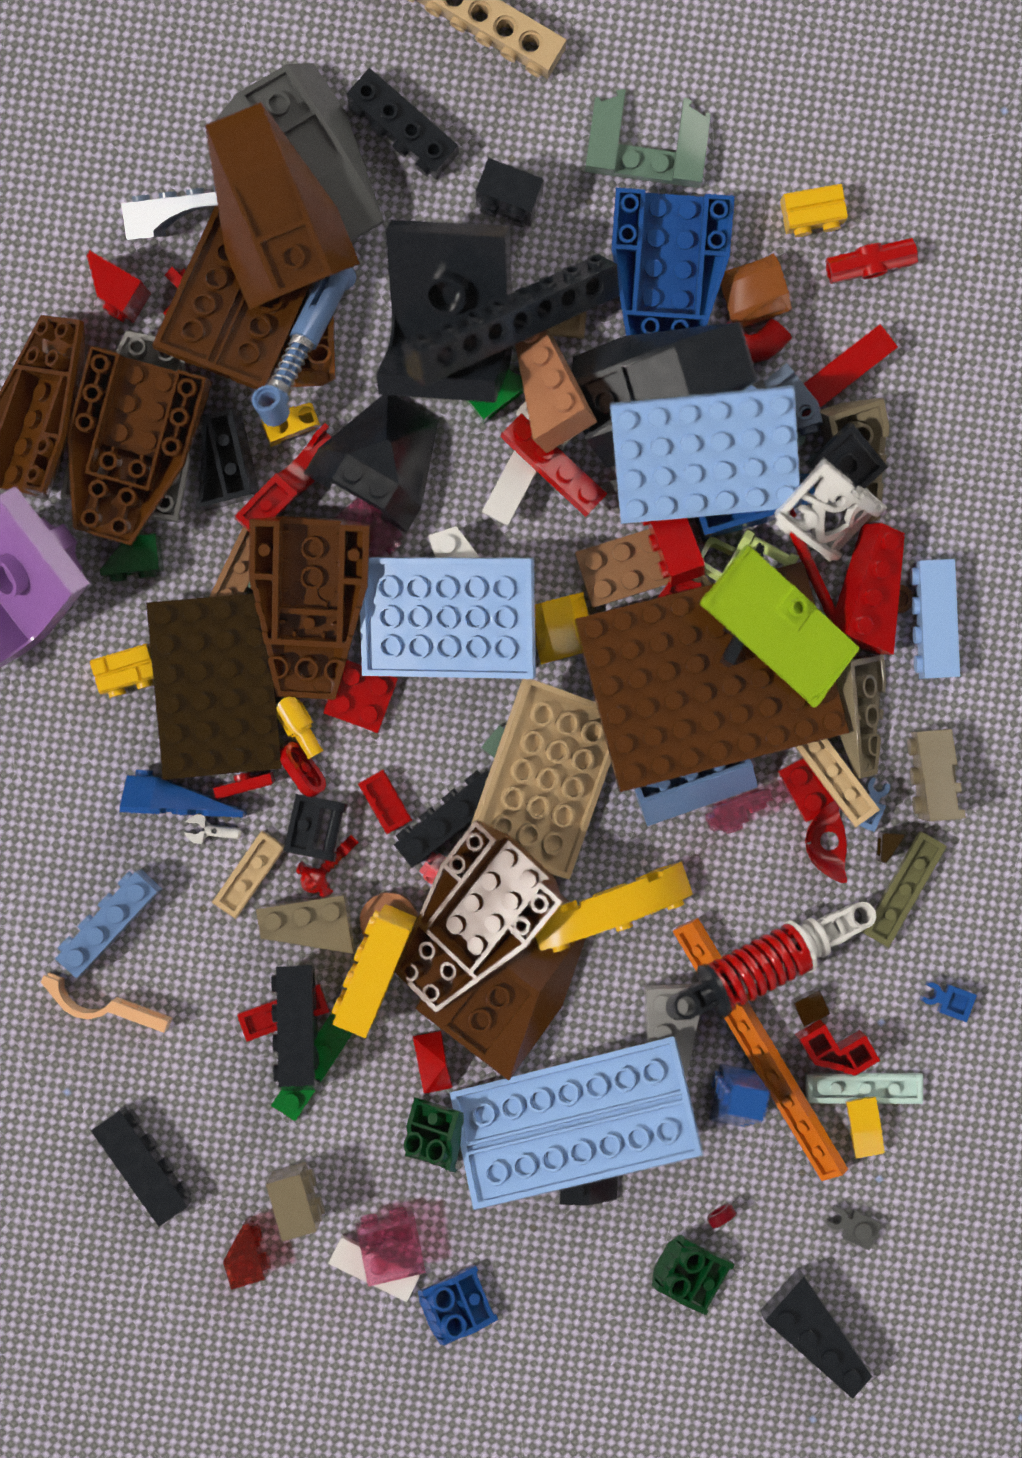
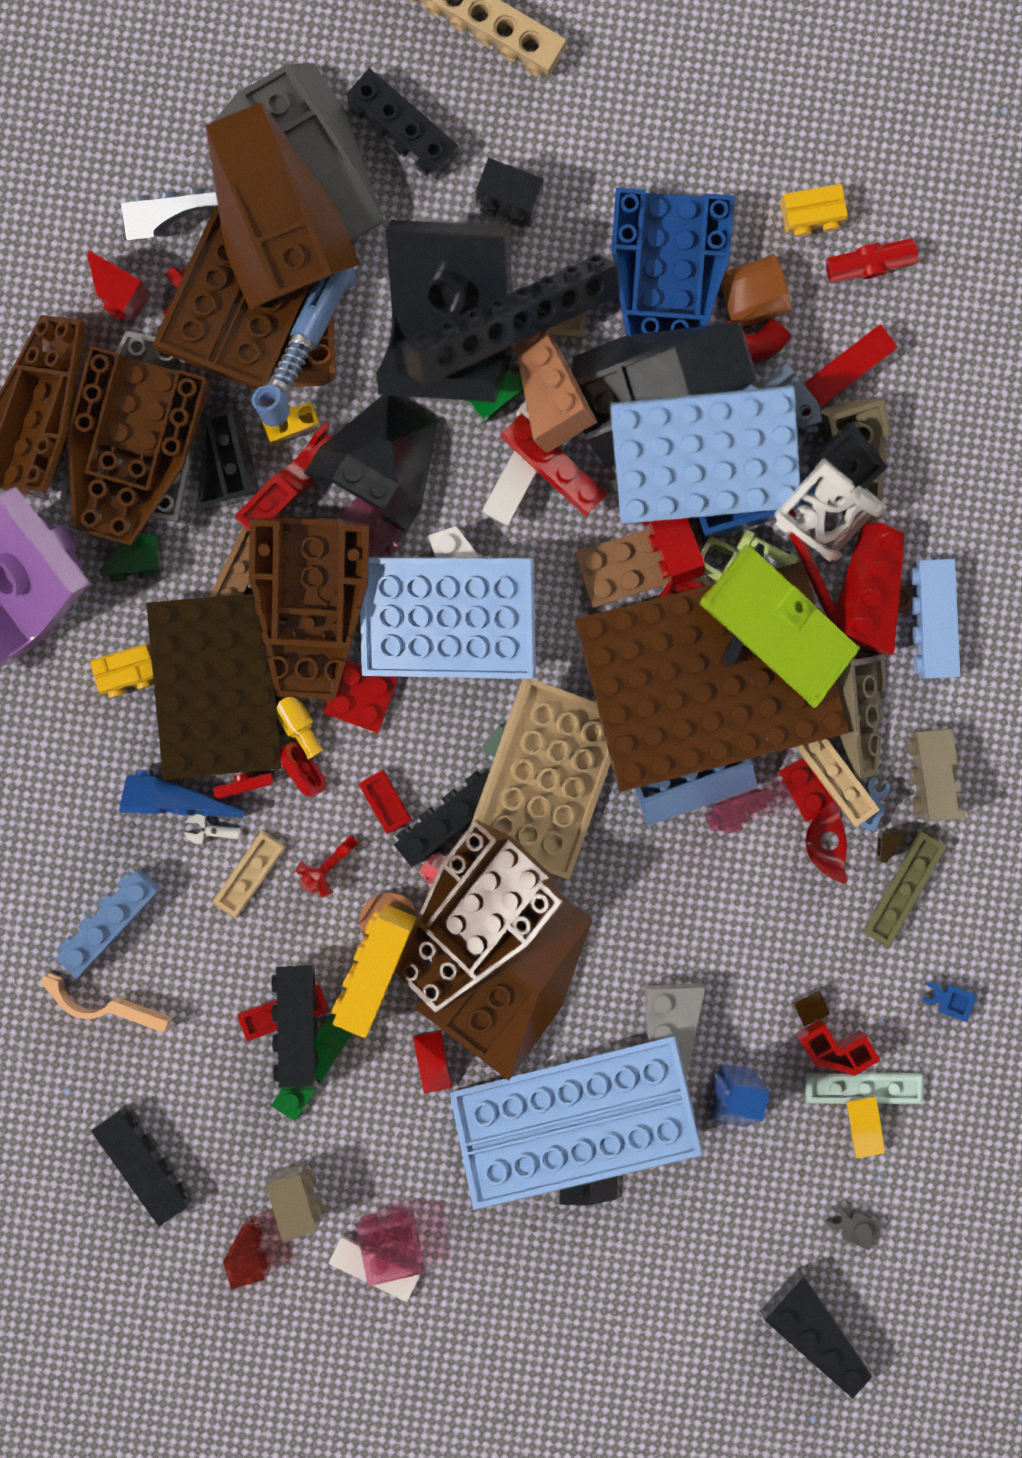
dark tan wedge [256,892,356,954] -> none
black plate [283,794,348,862] -> none
dark green slope [404,1097,464,1173] -> none
blue slope [418,1265,498,1346] -> none
yellow slope [535,592,589,665] -> none
yellow brick [536,861,693,952] -> none
sand green wedge [585,89,711,188] -> none
dark green slope [652,1235,735,1315] -> none
piece [666,902,876,1021] -> none
orange plate [672,918,848,1181] -> none
dark red tile [707,1203,737,1229] -> none

